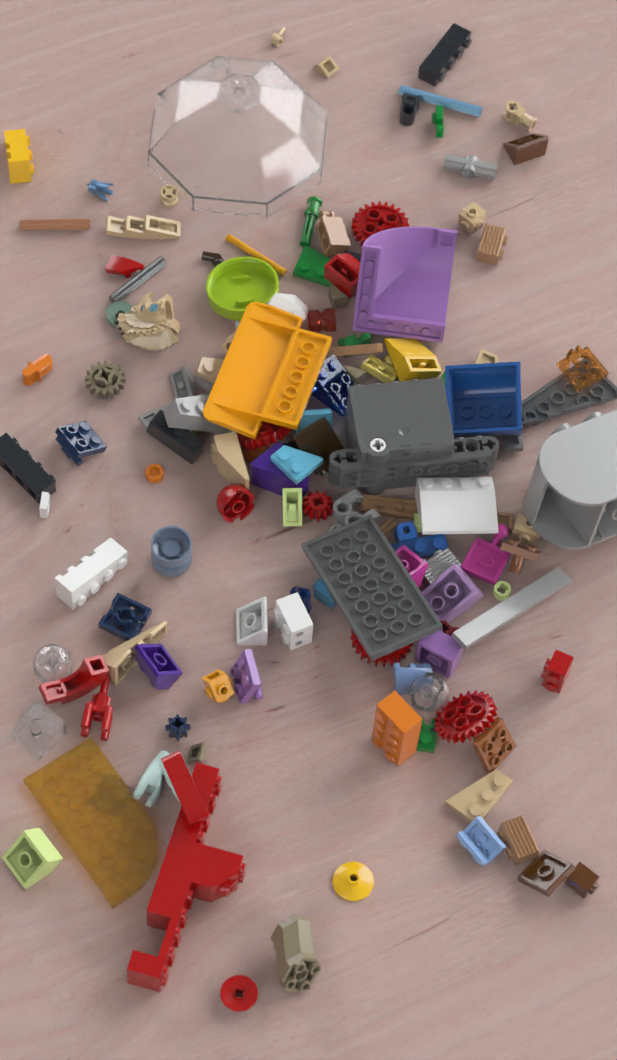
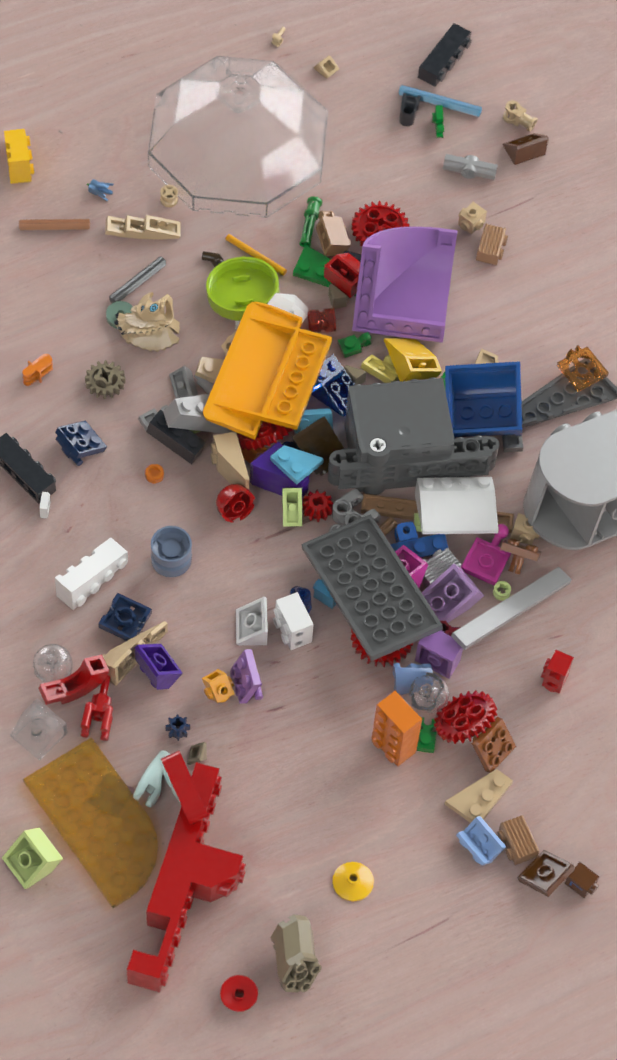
red slope [104,255,145,278] -> none
medium nougat beam [326,343,383,358] -> none

